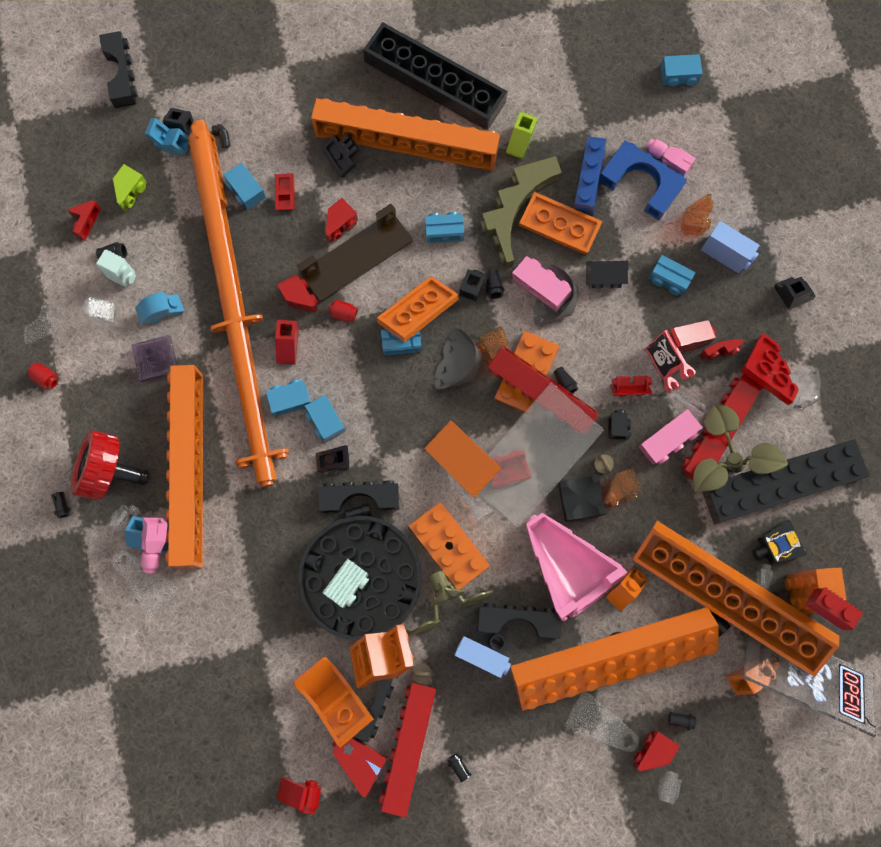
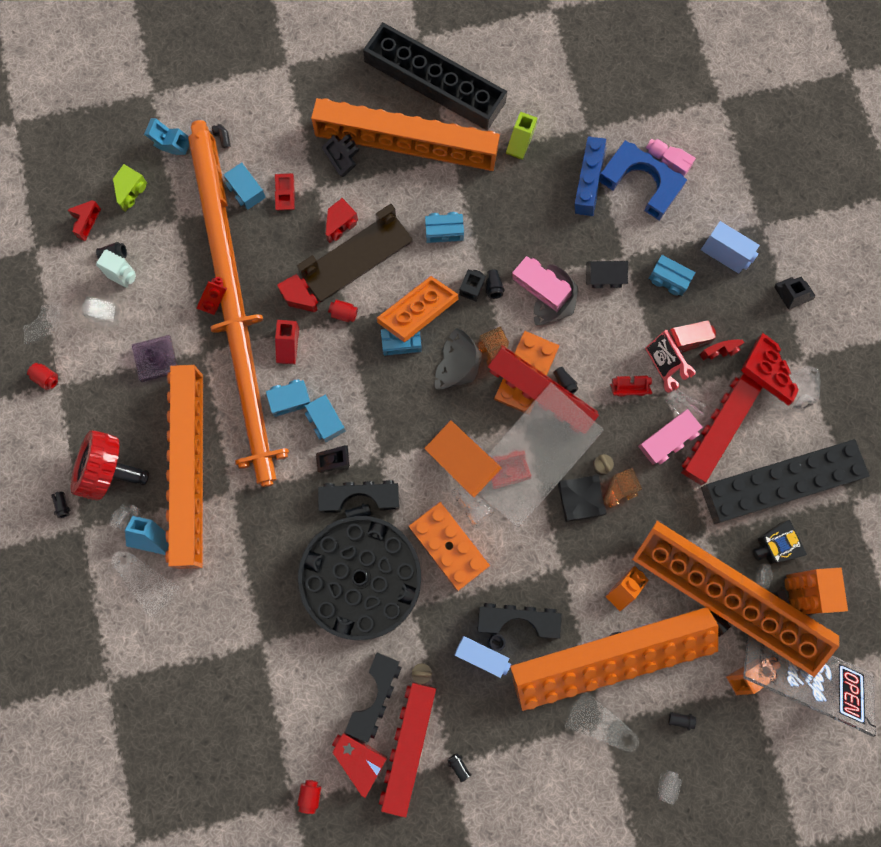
black arch [99,31,138,108] -> none
dark azure brick [135,292,184,325] -> none
bright pink piece [141,518,168,573] -> none
black brick [163,108,194,136] -> none
red slope [276,777,308,810] -> none
orange bracket [293,657,374,748] -> none
light aqua brick [323,558,369,608] -> none
orange bracket [349,624,413,688] -> none
olive plant [406,571,493,635] -> none
olive arch [479,156,562,269] -> none
orange plate [519,192,602,256] -> none
bright pink cone [526,513,627,621] -> none
black brick [608,410,632,440] -> none
red slope [633,730,680,771] -> none
dark azure brick [660,54,702,87] -> none
clear orange slope [680,194,713,236] -> none
olive plant [693,405,788,493] -> none
red brick [805,587,863,631] -> none
none -> red hinge [196,277,227,315]

